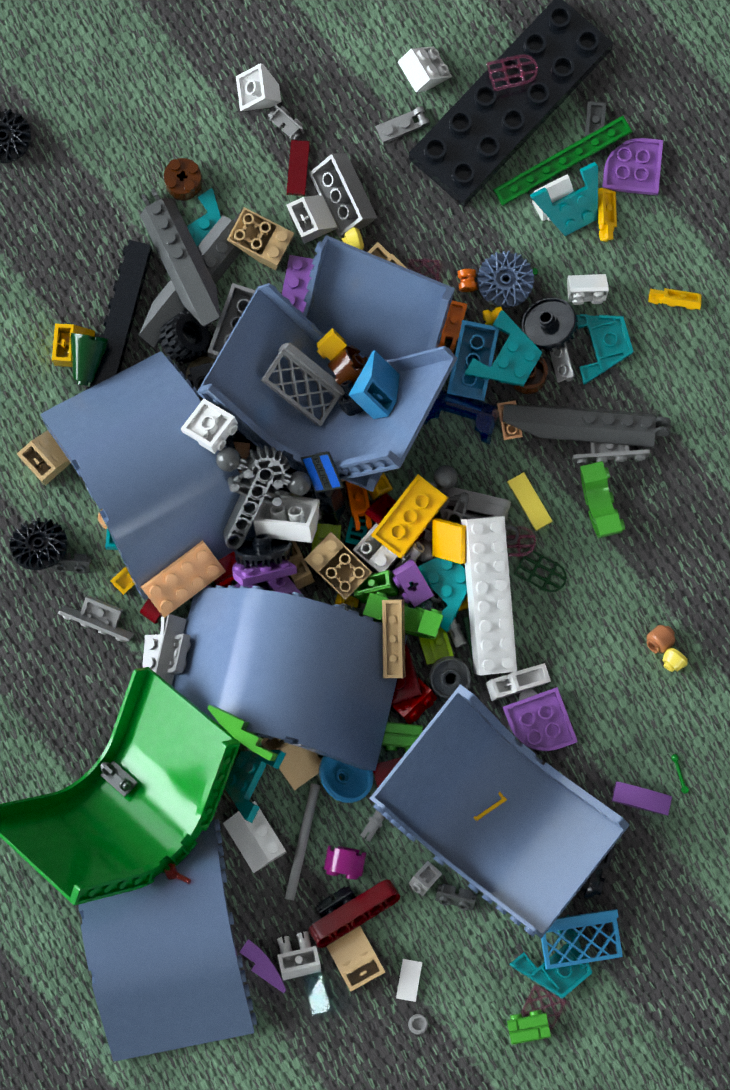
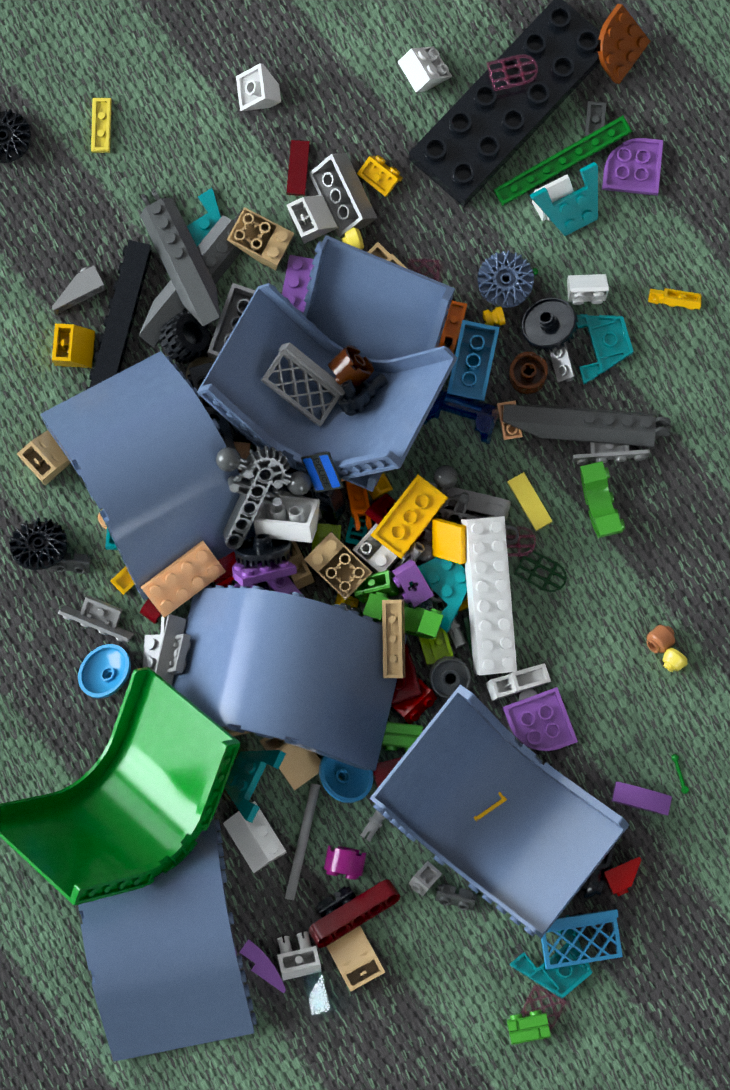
dark green cone [70,333,108,386] -> none
dark grey hinge [100,761,138,797] -> none
reddish brown brick [164,158,203,201] -> none
clear red hand [164,863,191,884] -> none
white plate [181,399,238,454] -> none
bright green slope [207,705,278,762] -> none
light grey hinge [268,104,304,140] -> none
yellow brick [316,328,347,361] -> none
dark azure slope [349,350,400,419] -> none
light grey plate [375,106,430,144] -> none
white tile [396,959,422,1002] -> none
light grey tile [408,1014,428,1034] -> none
orange wheel [458,269,477,292] -> none
teal wing [465,310,542,387] -> none
yellow hinge [598,188,617,242] -> none
none -> light grey slope [52,266,106,315]
none -> dark azure dish [78,644,131,699]
none -> light yellow tile [91,98,112,153]
none -> yellow bracket [357,155,403,197]
none -> dark orange plate [598,4,651,84]
none -> red slope [602,857,641,897]

